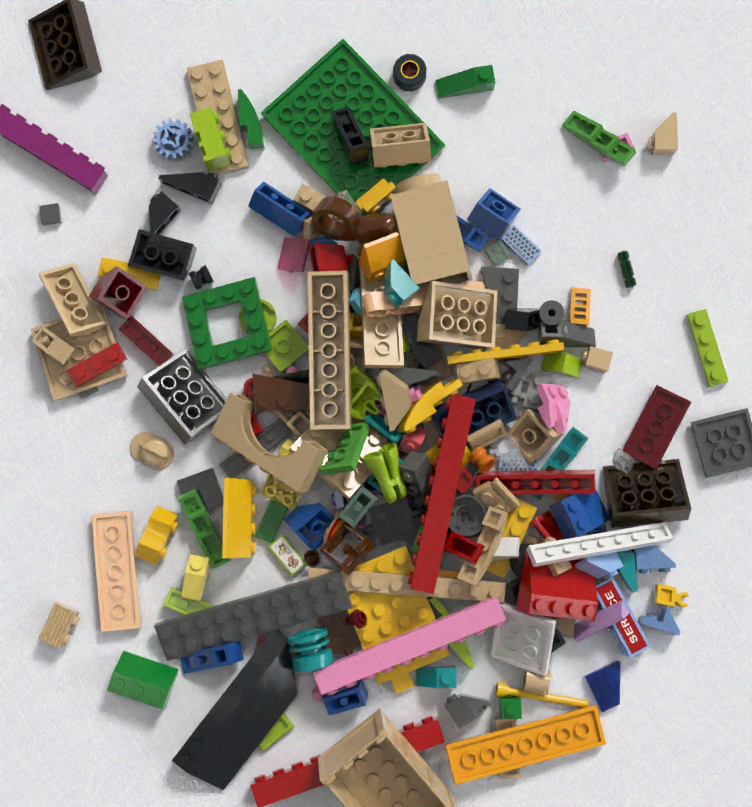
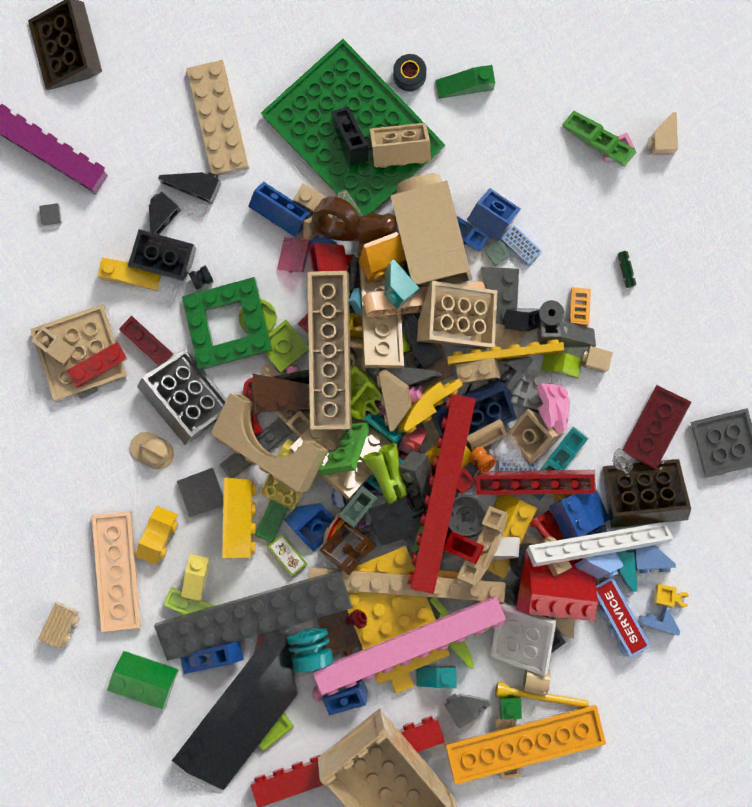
tan slope [39,263,106,336] -> none
dark red slope [88,266,147,319] -> none
light blue gear [152,119,194,161] -> none
bright green slope [178,488,230,569] -> none
lime wedge [189,107,232,172] -> none
green slope [238,89,265,149] -> none
dark brown hinge [304,550,320,567] -> none
yellow bracket [356,179,396,215] -> none
tan plate [473,477,520,513] -> none
lavender slope [574,601,629,642] -> none
clear blue wing [584,660,620,712] -> none
lime plate [686,309,728,387] -> none

